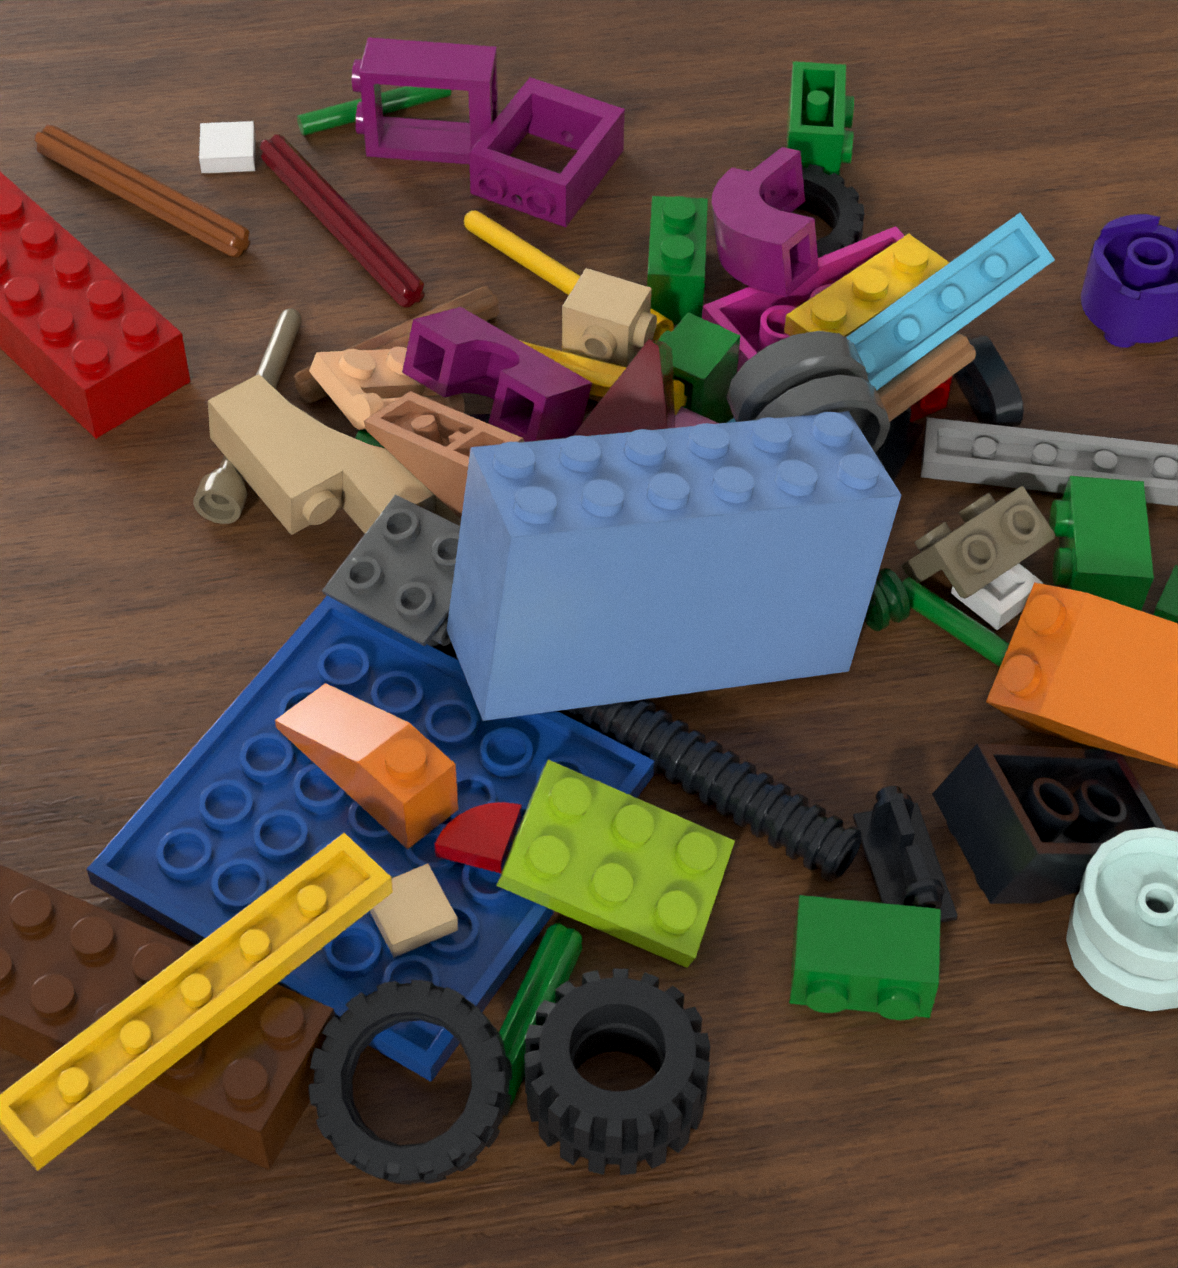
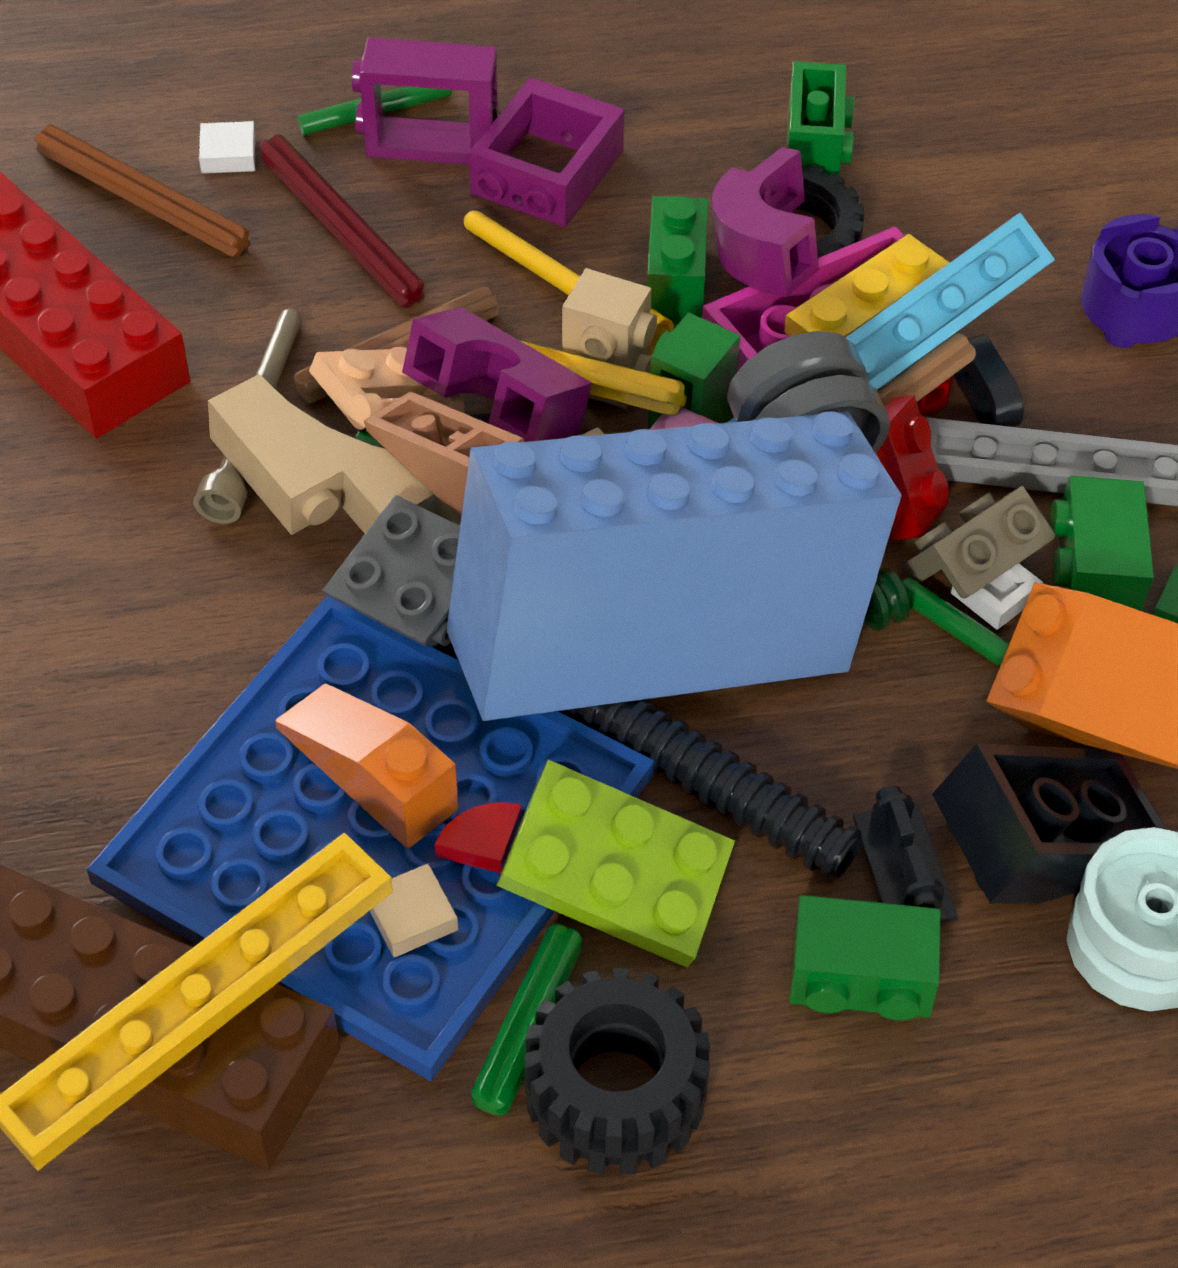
black tyre [309,980,512,1185] -> none
dark red slope [573,339,675,436] -> none
none -> red bracket [875,395,949,541]

